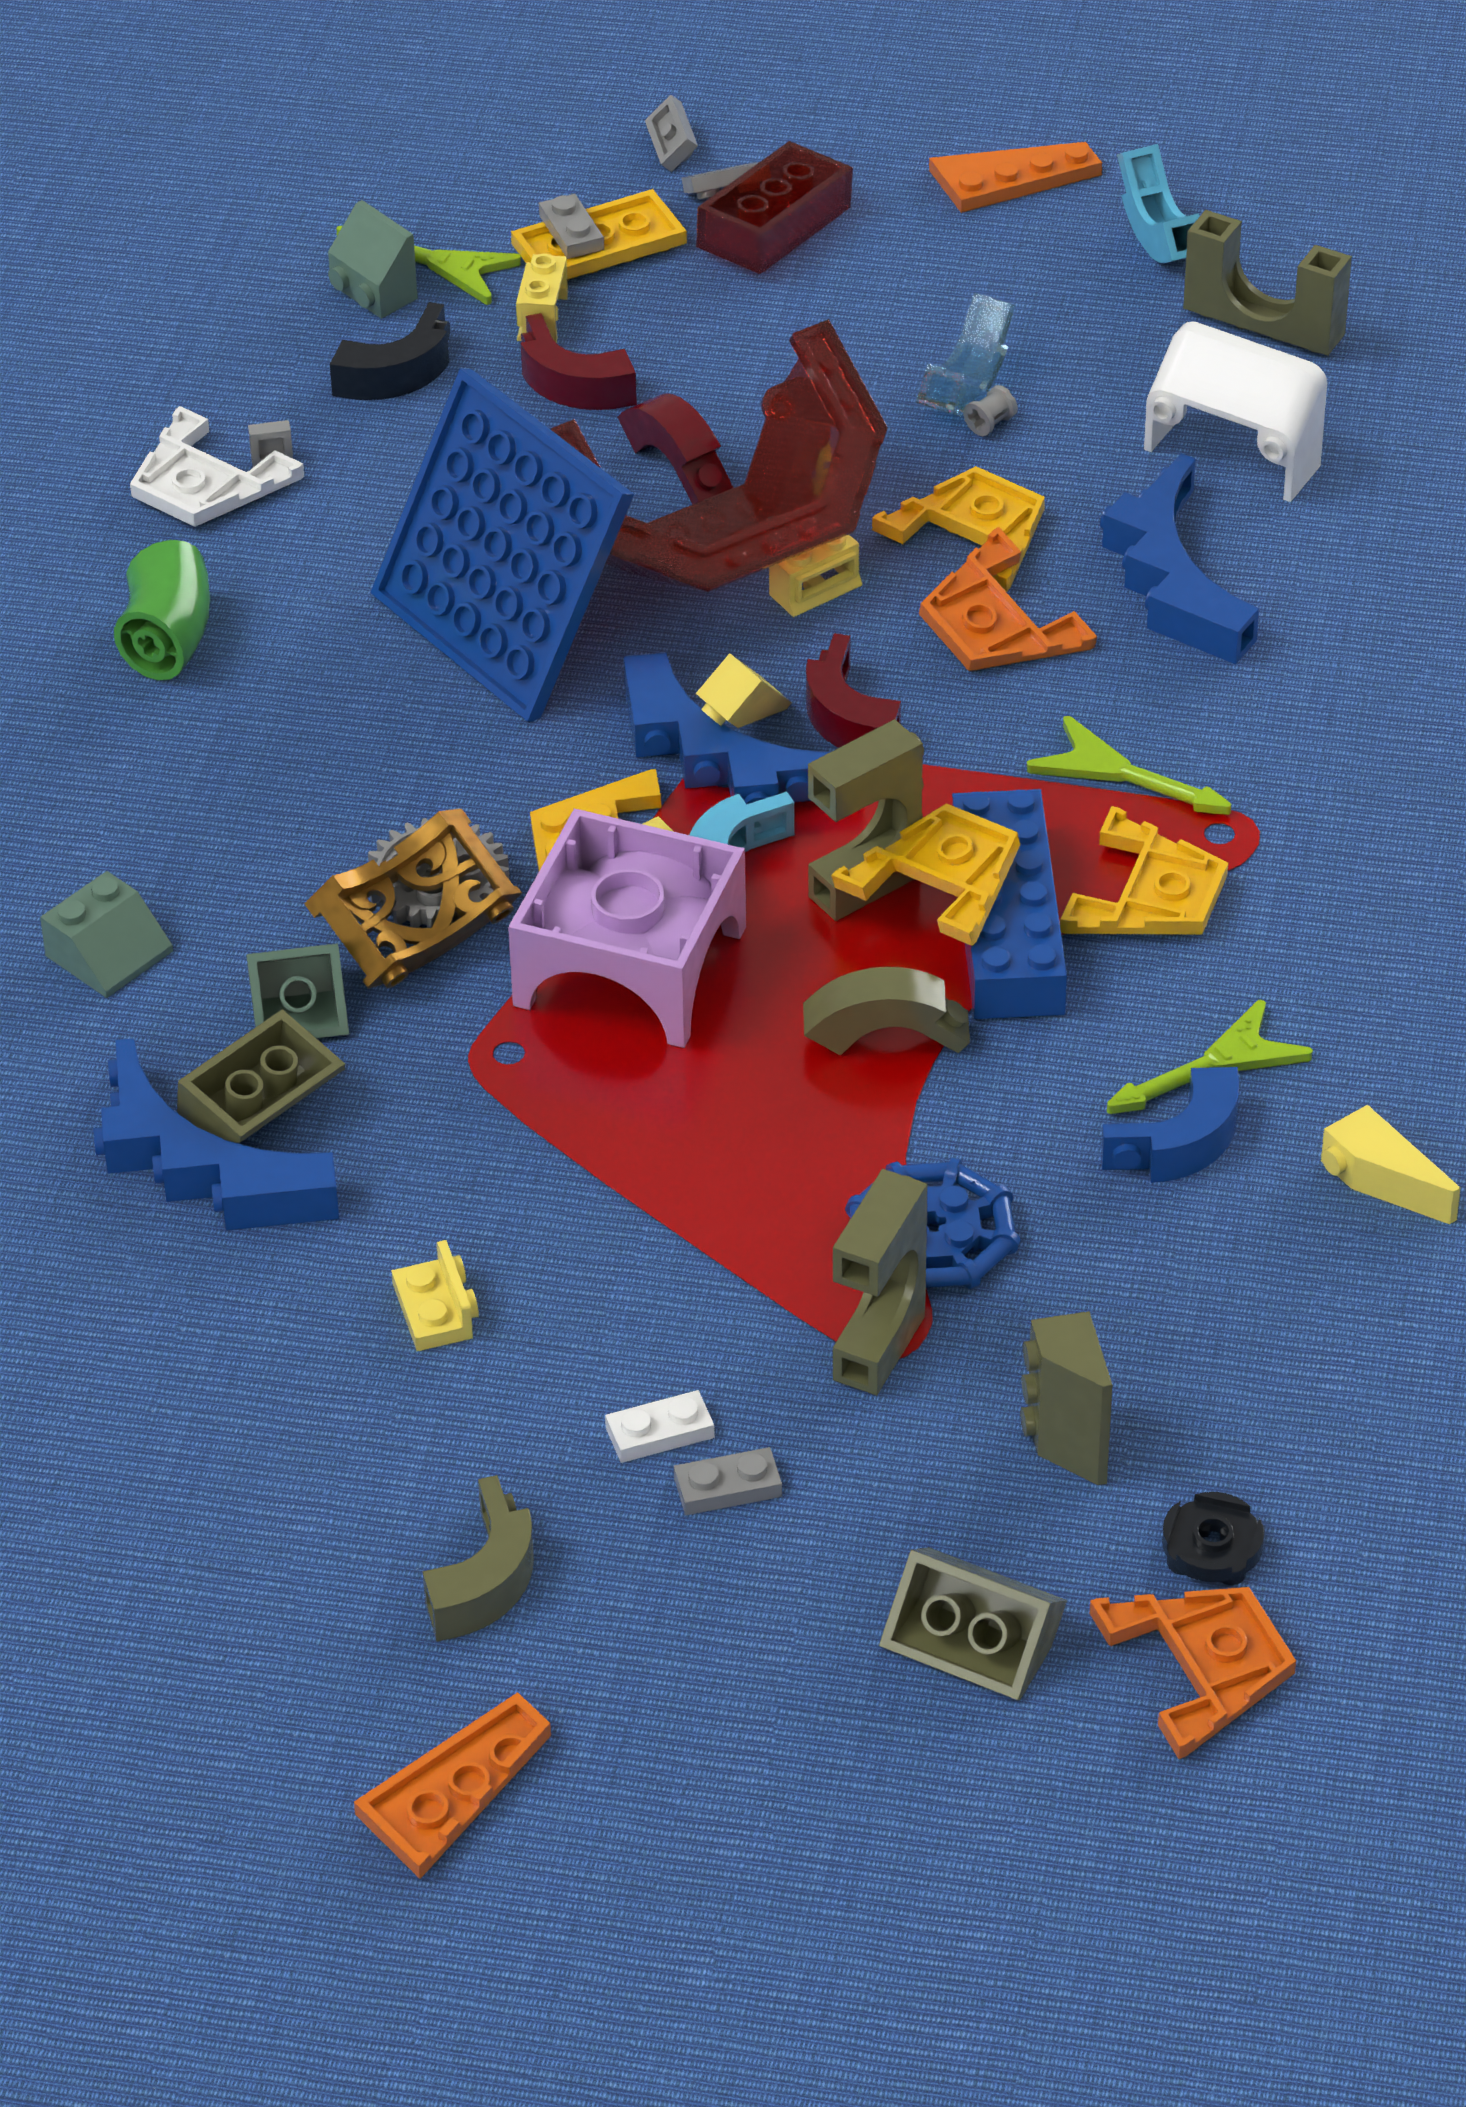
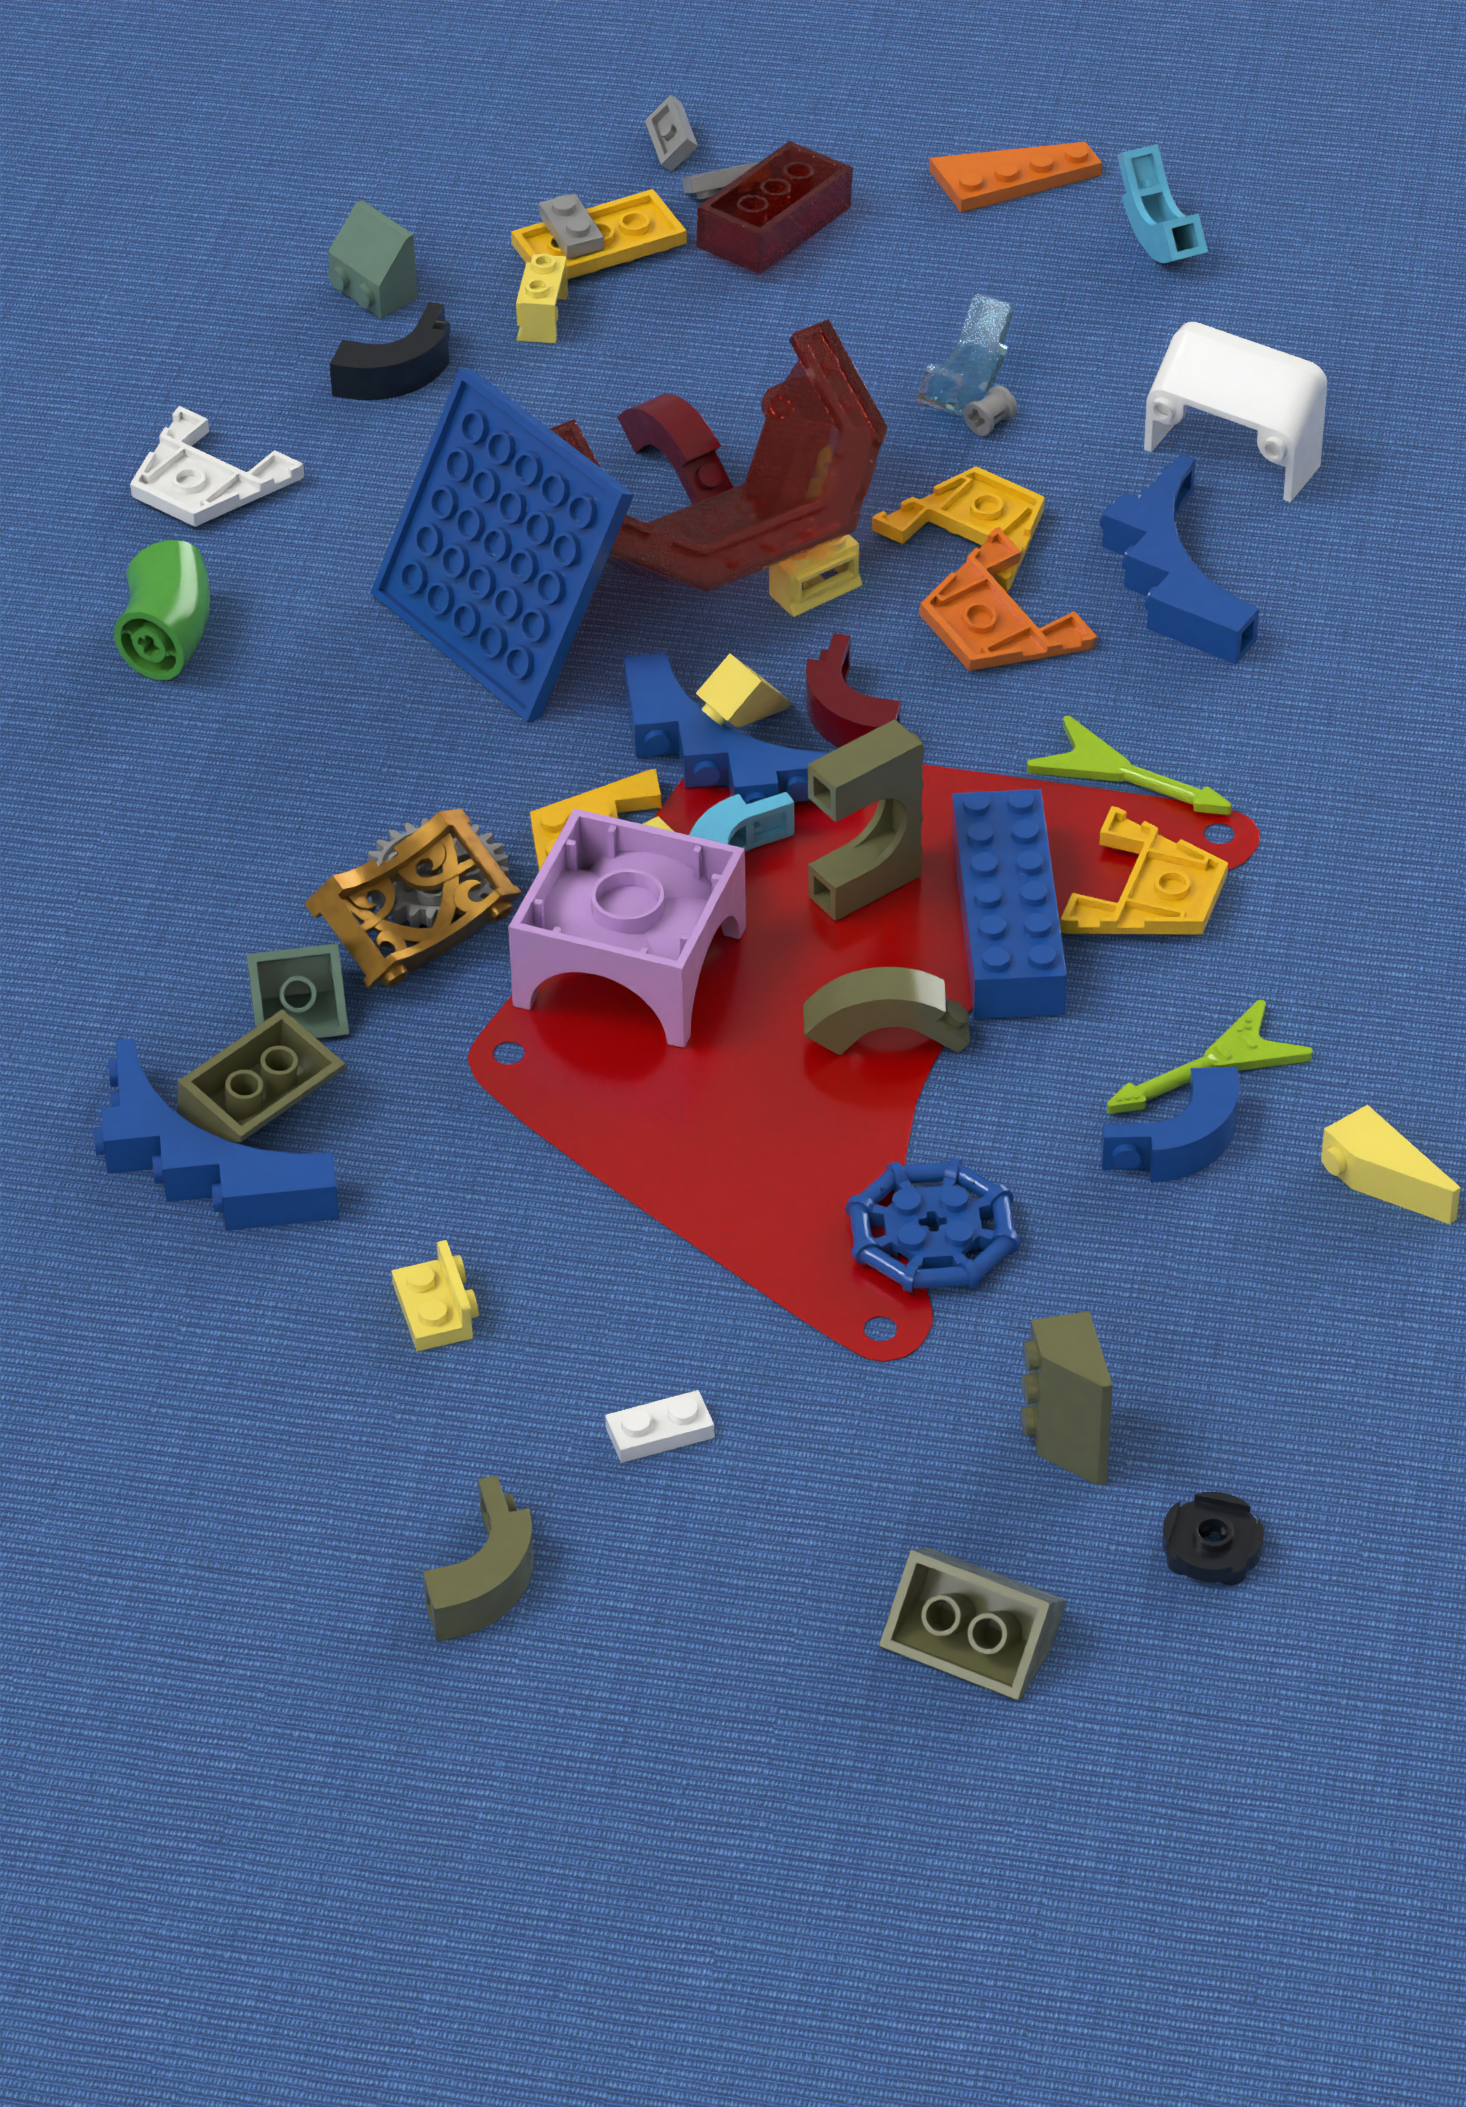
sand green slope [40,871,173,998] -> none
light grey plate [248,420,293,467] -> none
lime piece [336,226,521,305] -> none
orange wing [354,1692,551,1879] -> none
dark red arch [521,313,637,410] -> none
light grey plate [674,1447,782,1516] -> none
yellow wing [831,803,1020,946] -> none
olive arch [833,1168,928,1396] -> none
orange wing [1089,1587,1296,1759] -> none
olive arch [1183,210,1352,356] -> none

